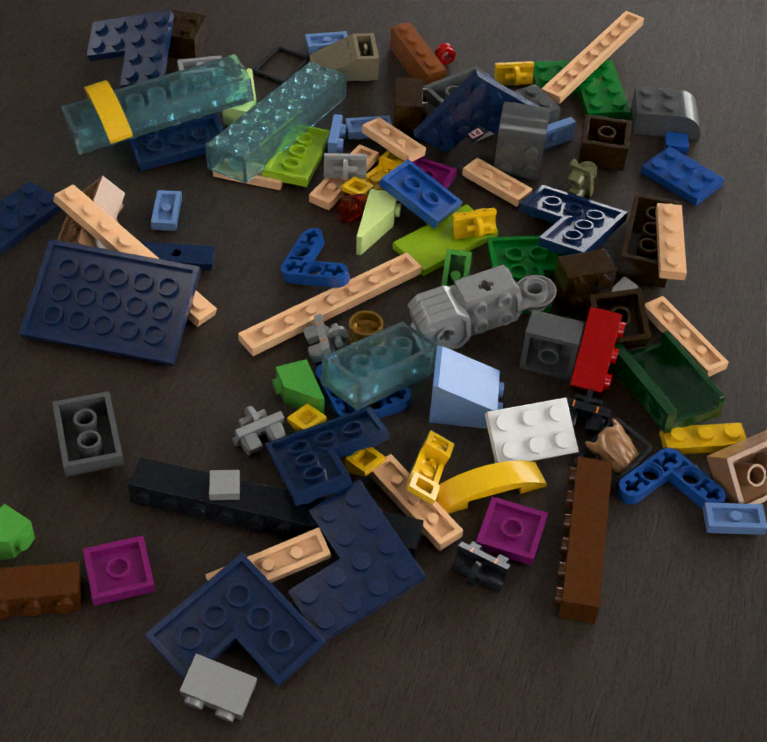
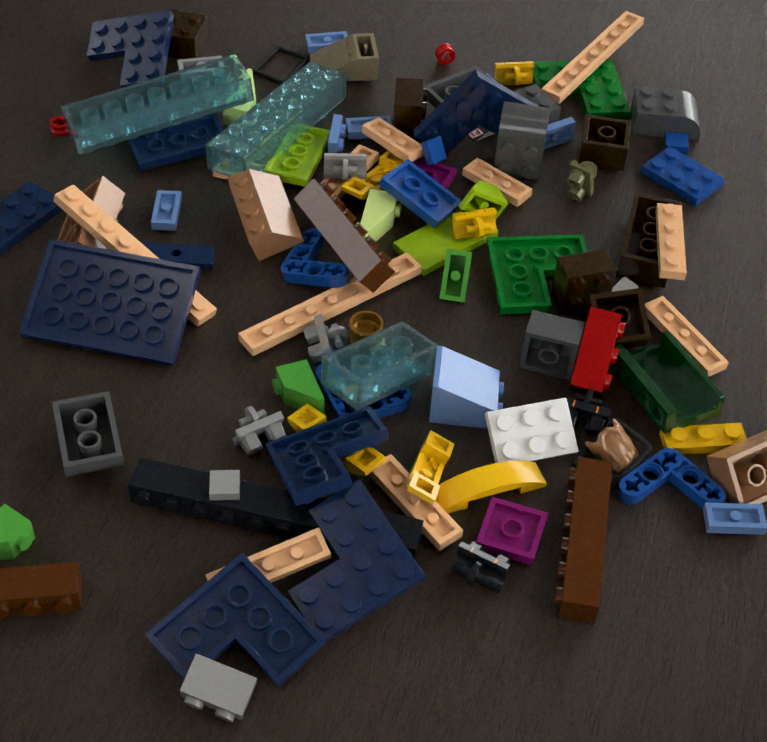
magenta plate [83,536,156,606] -> none
yellow slope [84,80,133,144] -> none
clear red bracket [335,193,366,223] -> none
dark orange brick [390,22,446,86] -> none
light grey brick [408,265,557,356] -> none
dark blue plate [519,185,628,255] -> none
none -> red bush [50,116,71,136]
none -> medium nougat slope [227,169,304,261]
none -> brick [294,178,395,293]
none -> blue tile [421,136,447,165]
none -> lime slope [458,180,508,219]

